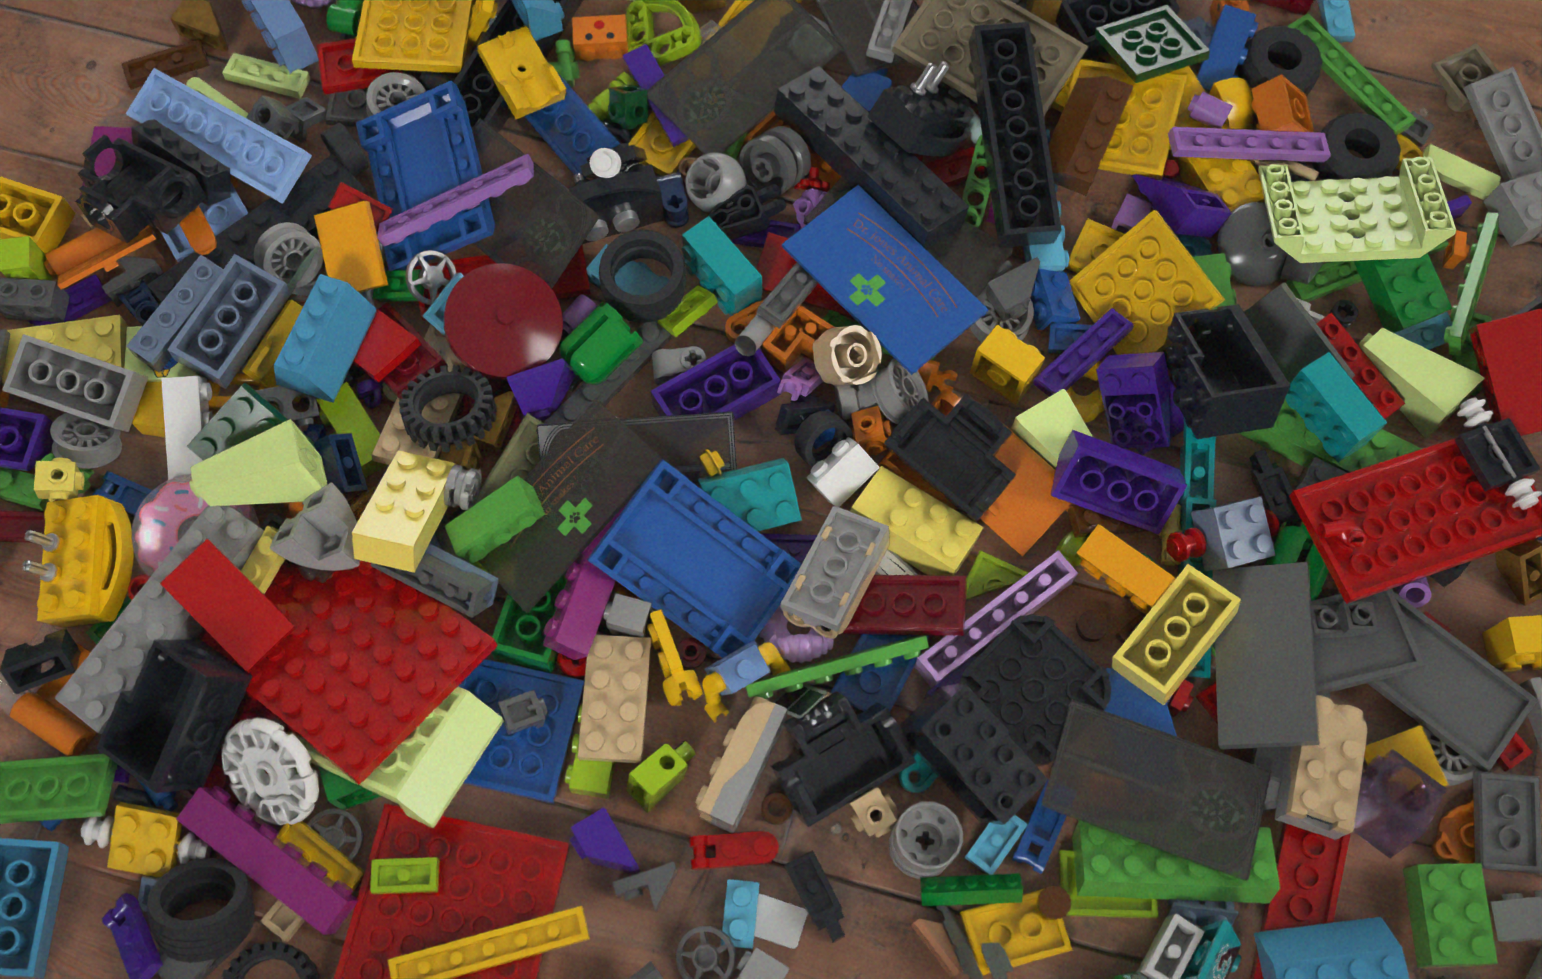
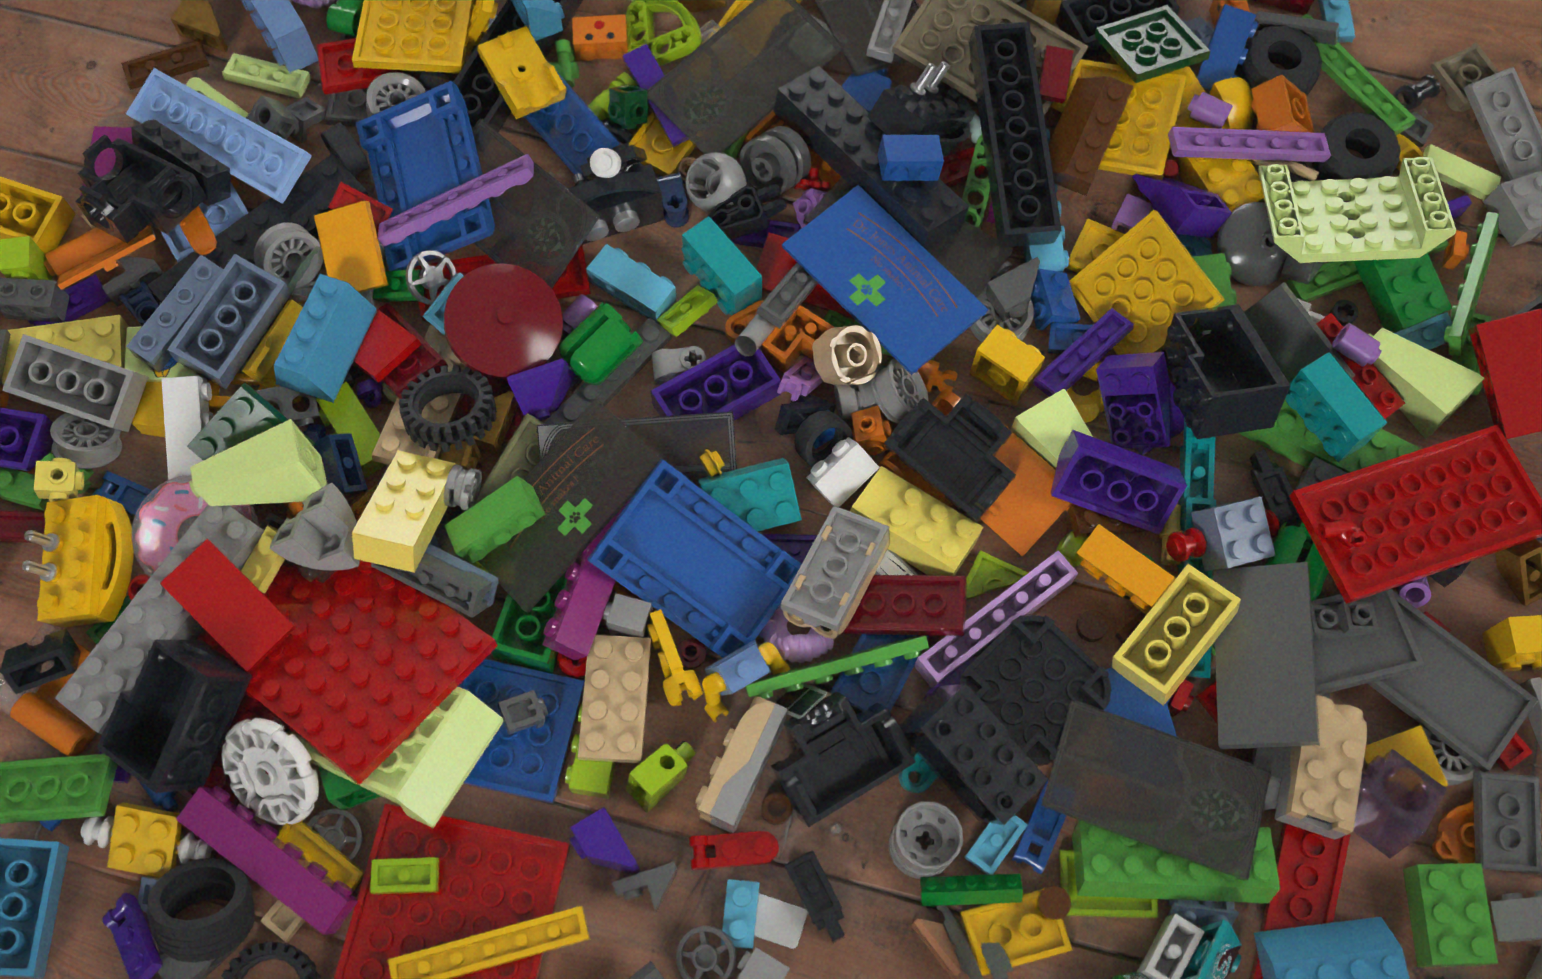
black arm [114,784,153,808] -> none
black tyre [599,230,686,323] -> none
tan brick [850,786,897,837] -> none
black plate [1454,397,1542,510] -> none
none -> blue brick [878,135,944,181]
none -> dark red tile [1039,45,1074,104]
none -> dark grey tile [1255,11,1339,45]
none -> medium lavender brick [1332,323,1382,367]
none -> black connector [1392,74,1440,111]

